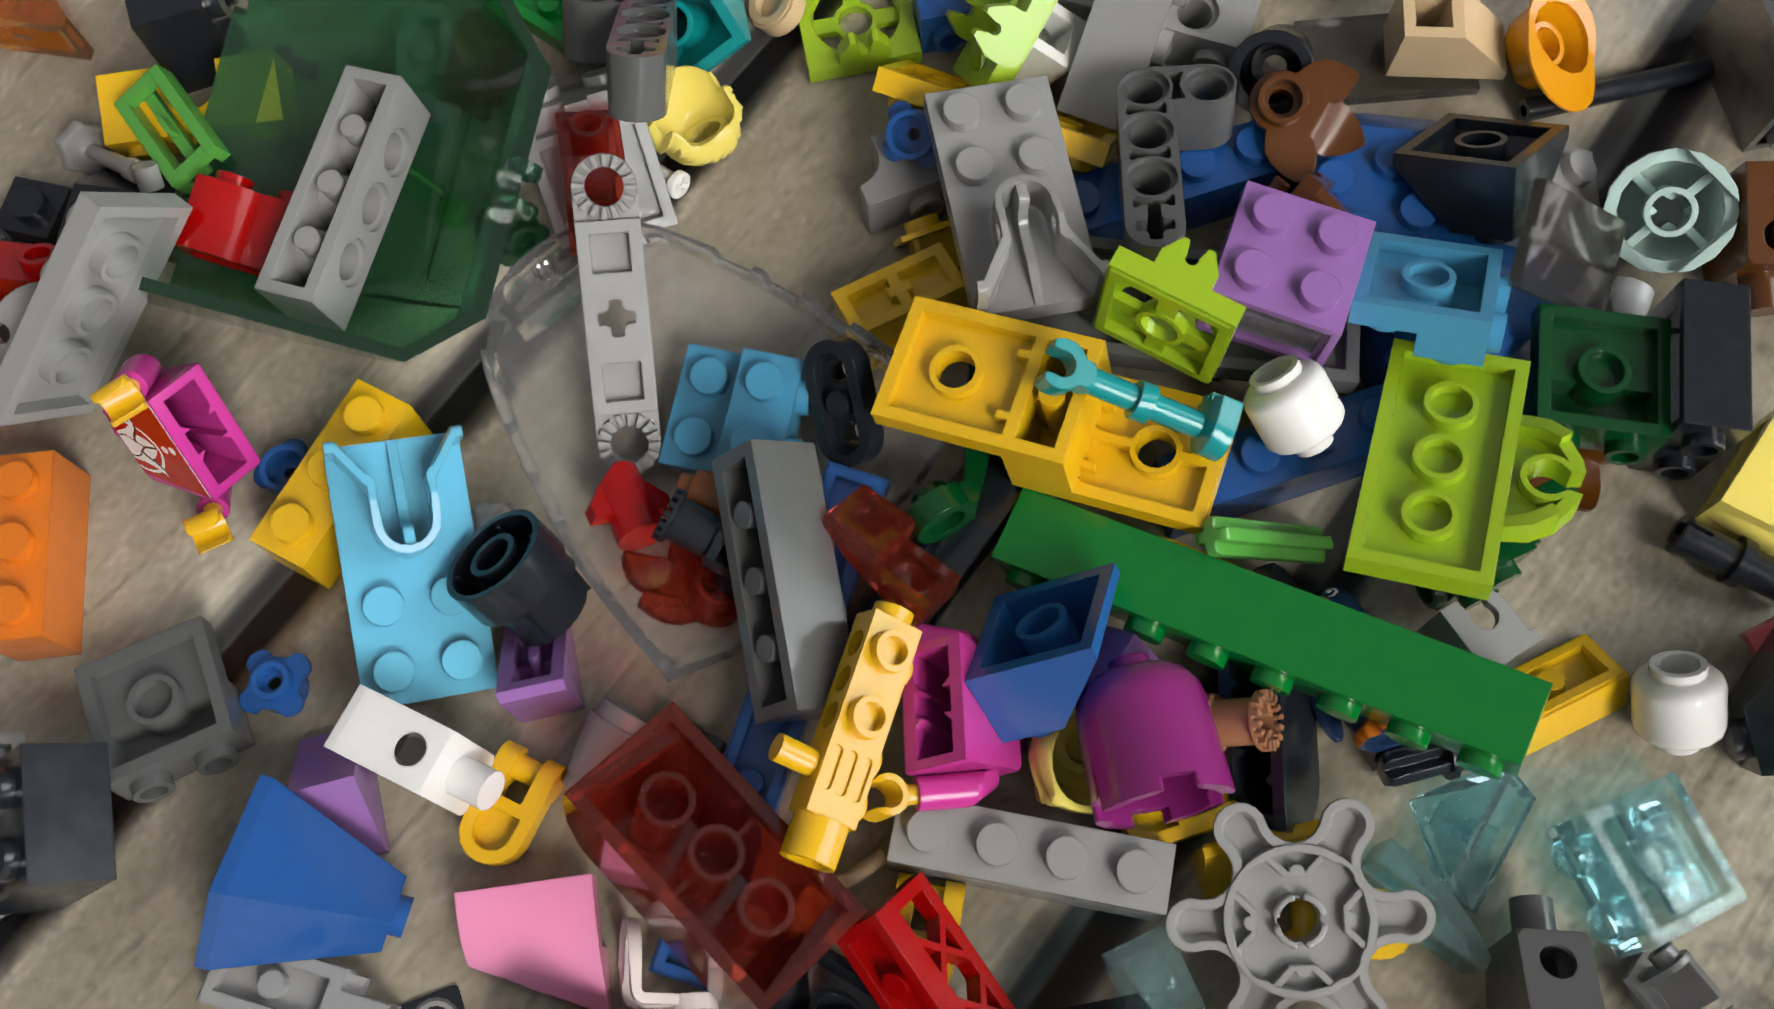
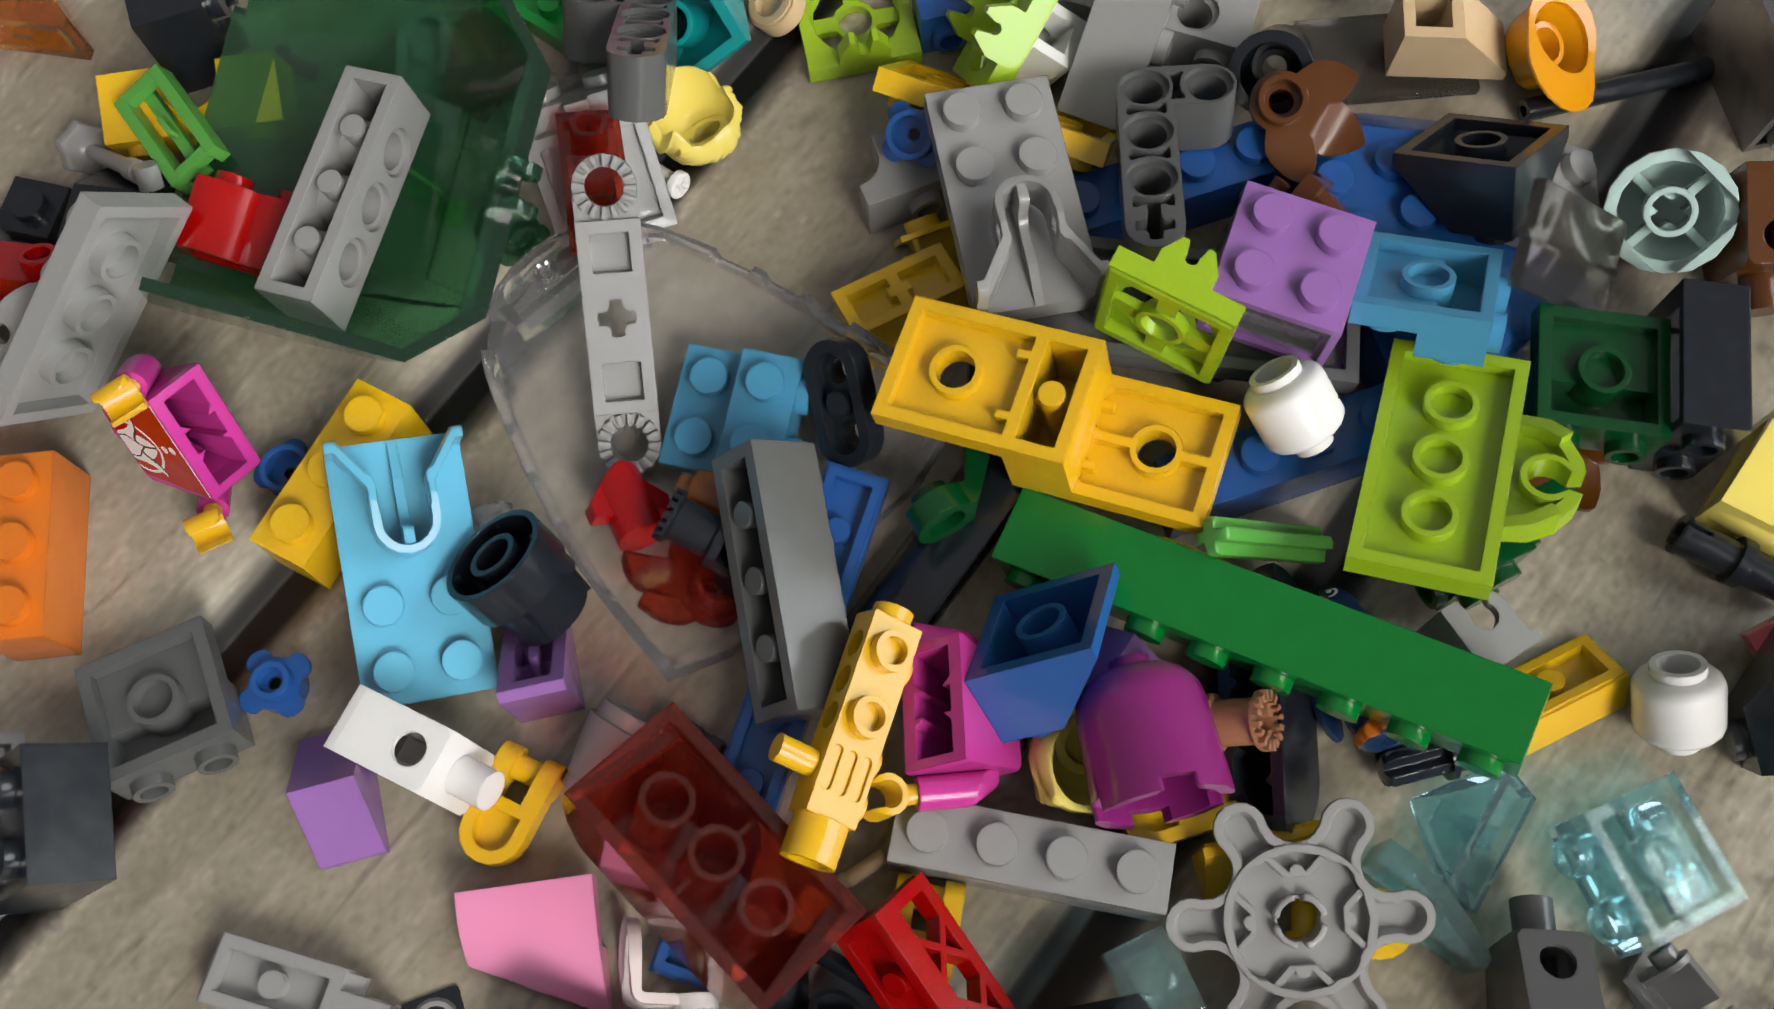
blue slope [194,774,414,970] -> none
clear red slope [822,484,962,628] -> none
teal piece [1035,338,1244,461] -> none
white hinge [1597,276,1655,316] -> none

